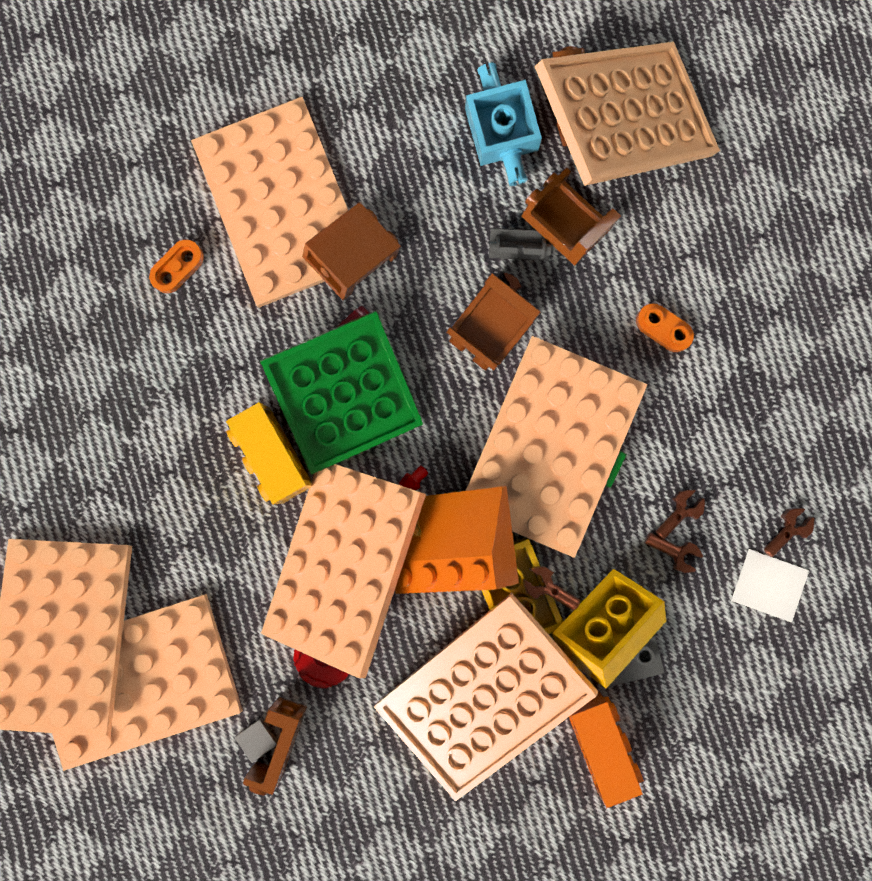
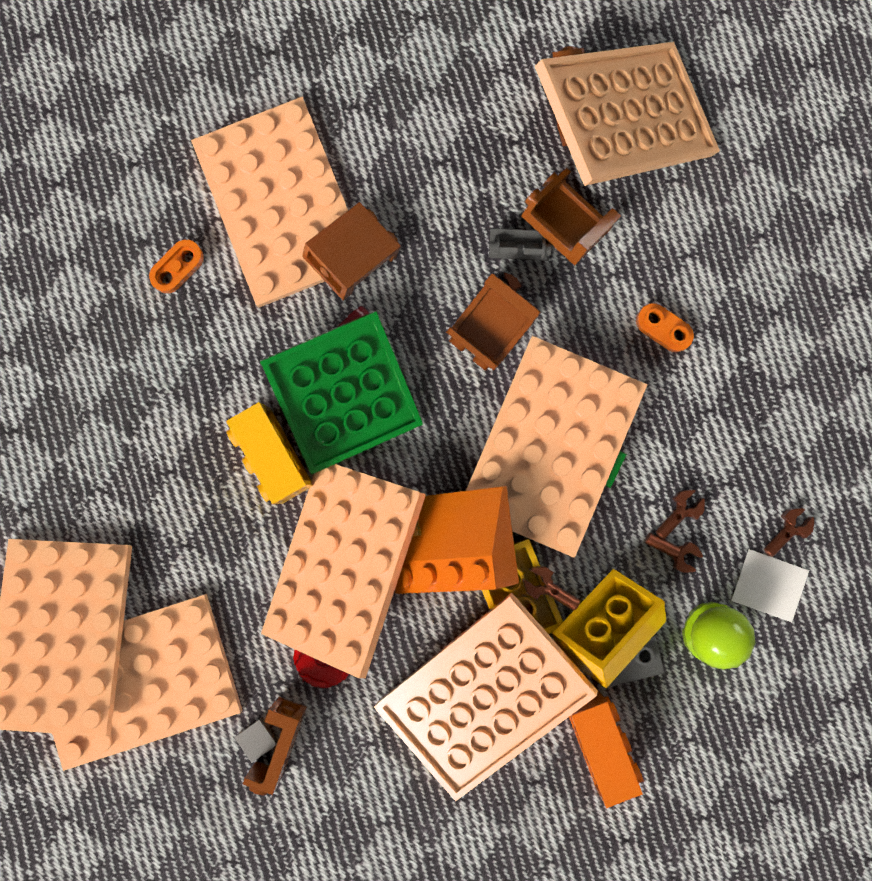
red bar [398,465,428,491] -> none
medium azure brick [465,63,542,186] -> none
none -> lime tile [682,602,756,670]

